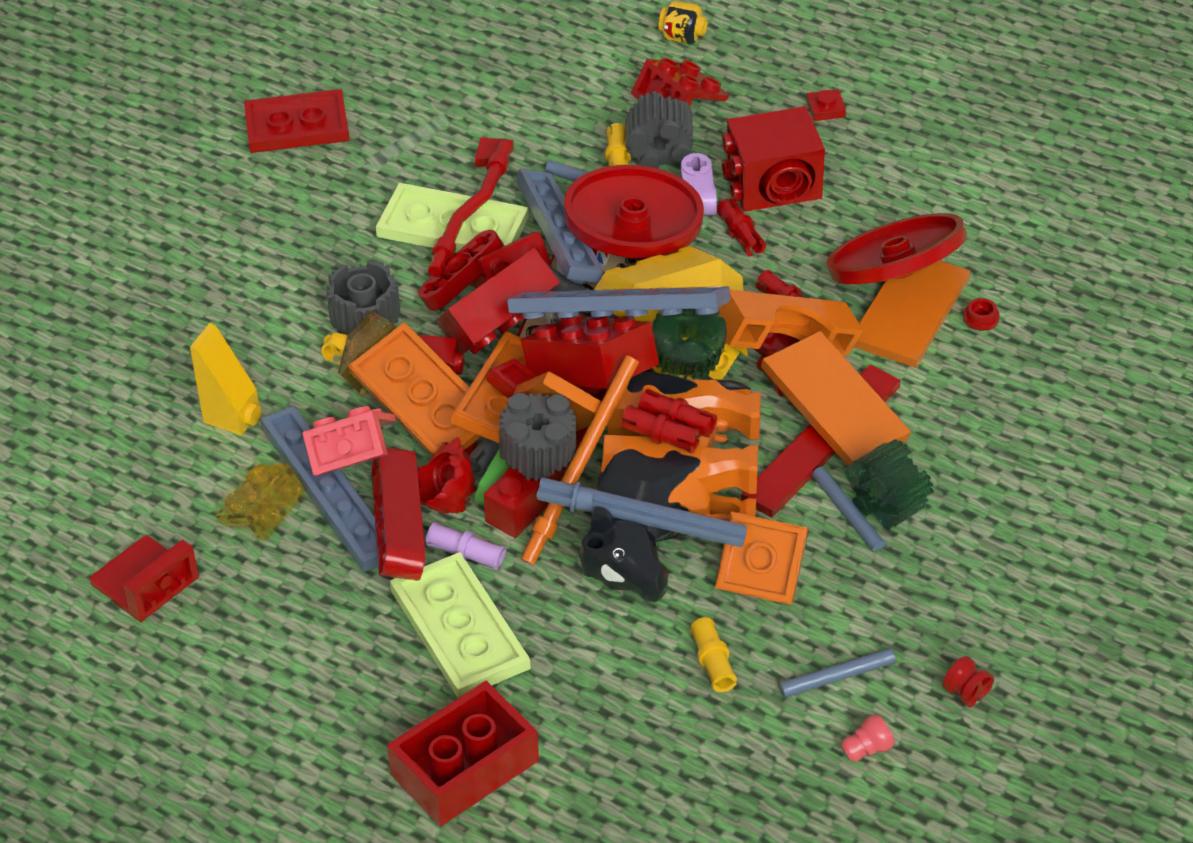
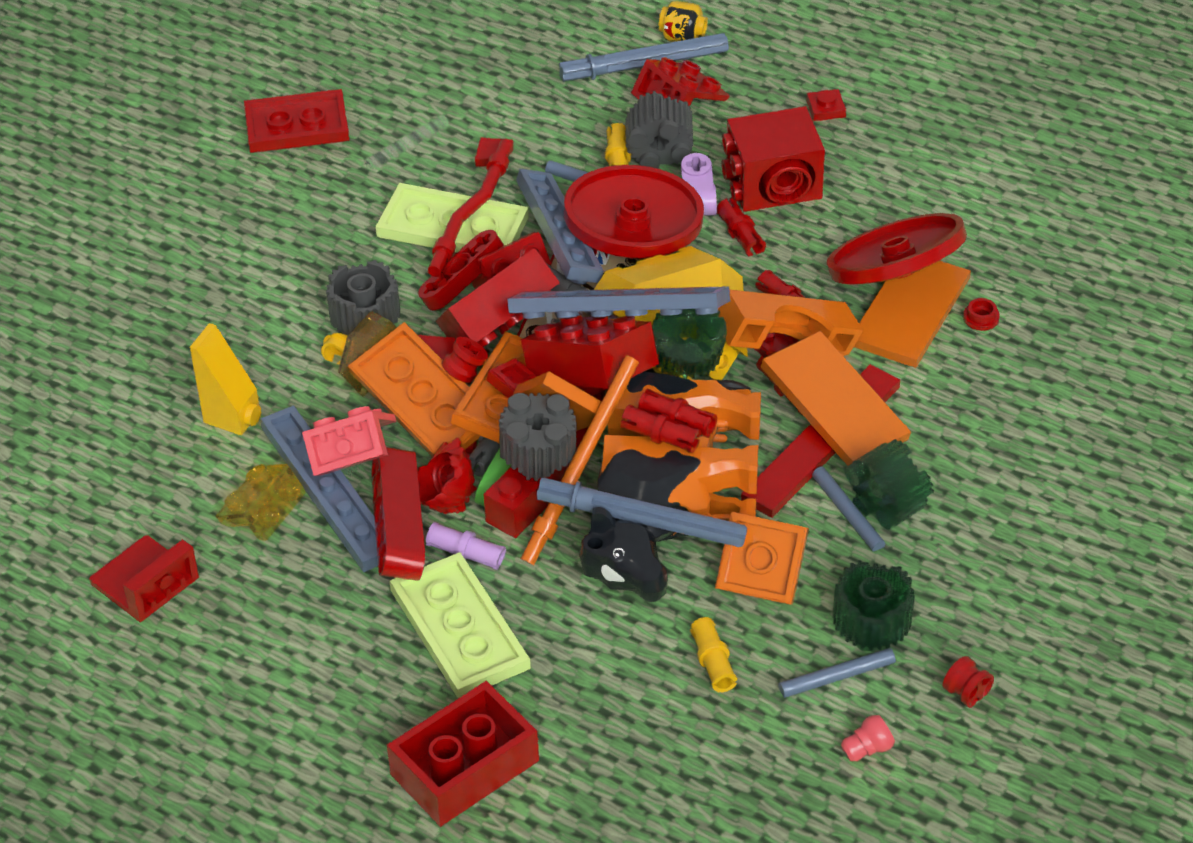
none -> red wheel [442,336,488,383]
none -> sand blue axle [559,33,729,82]
none -> clear green brick [832,560,915,652]

